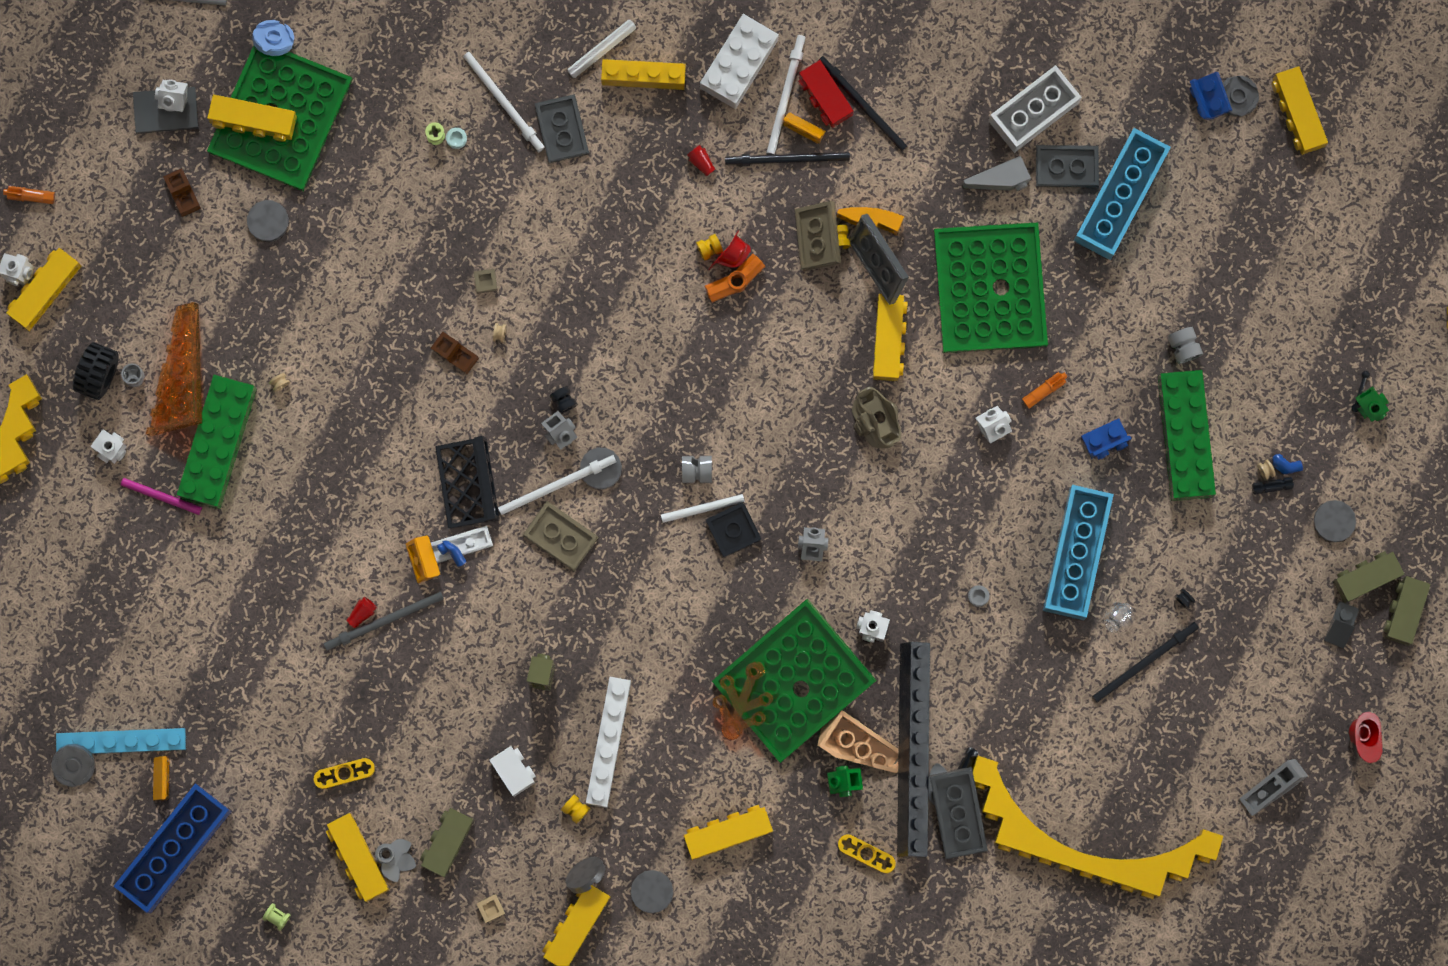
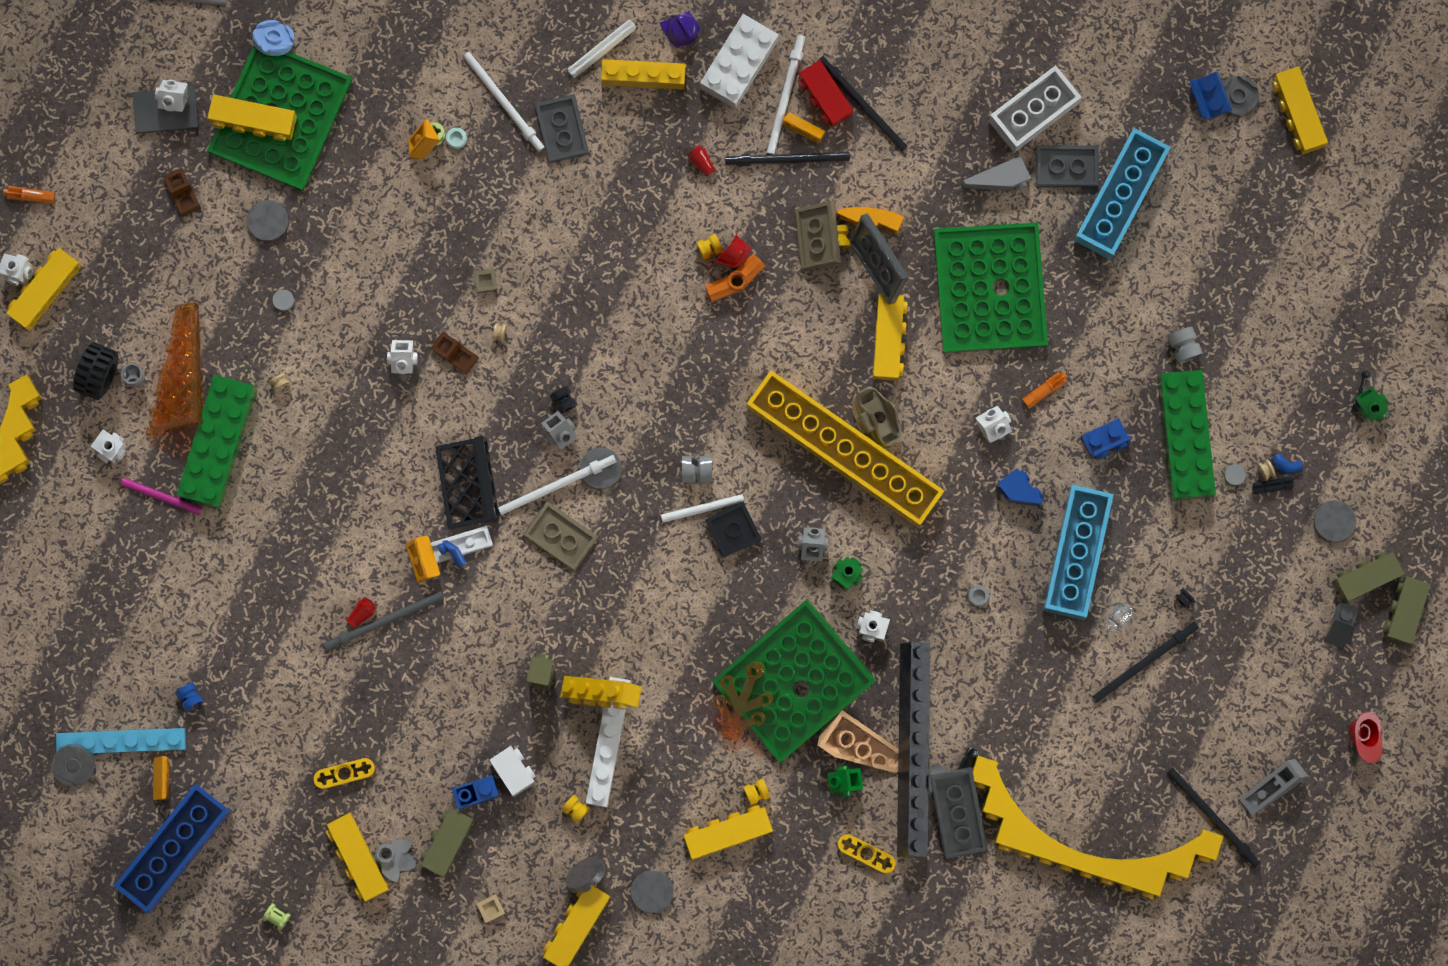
none -> blue wheel [175,682,204,712]
none -> light grey tile [273,290,294,311]
none -> white brick [387,340,418,374]
none -> light orange slope [408,119,439,159]
none -> blue slope [452,775,500,809]
none -> yellow brick [560,676,642,710]
none -> dark purple piece [660,11,701,48]
none -> yellow wheel [743,778,771,806]
none -> yellow brick [746,370,944,528]
none -> green brick [830,557,864,592]
none -> blue slope [996,468,1043,506]
none -> black bar [1167,768,1261,868]
none -> light grey tile [1224,464,1246,486]

